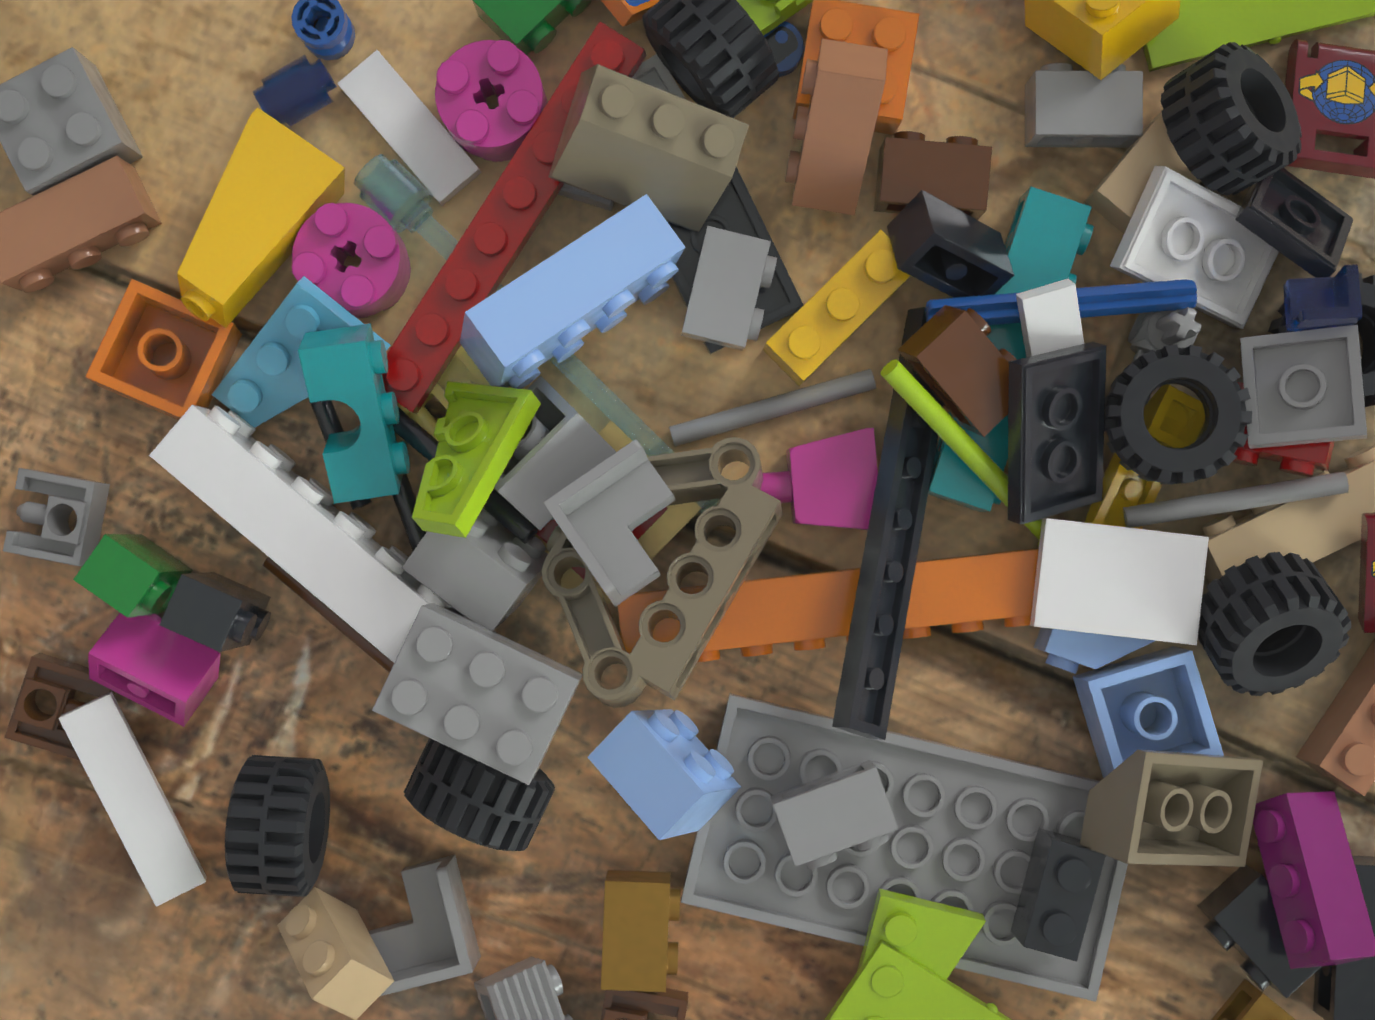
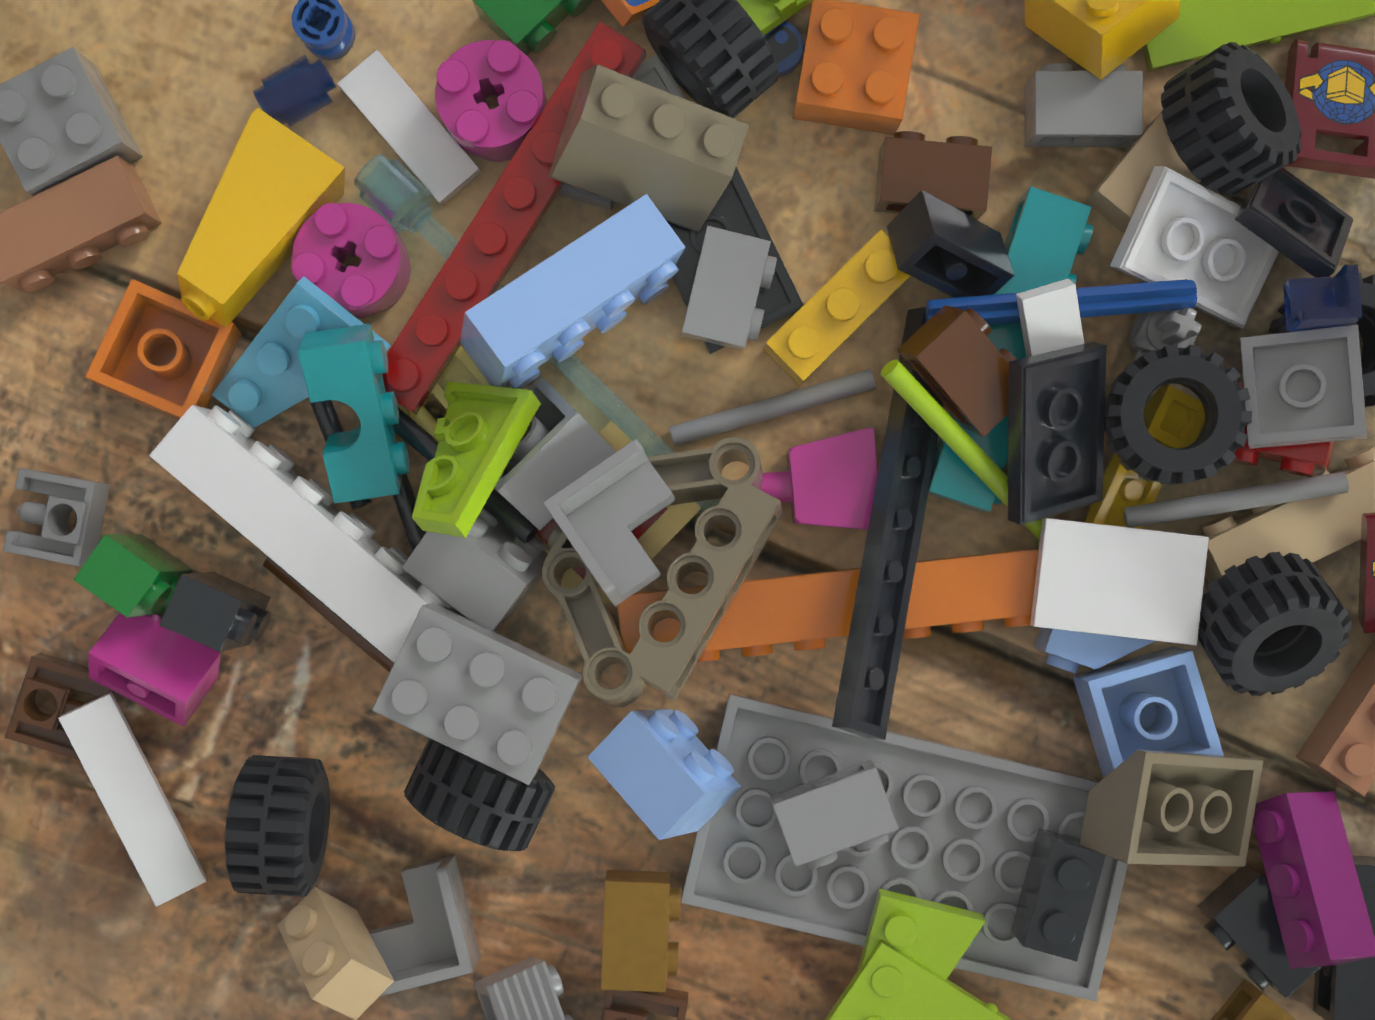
nougat brick [785,38,888,216] -> none

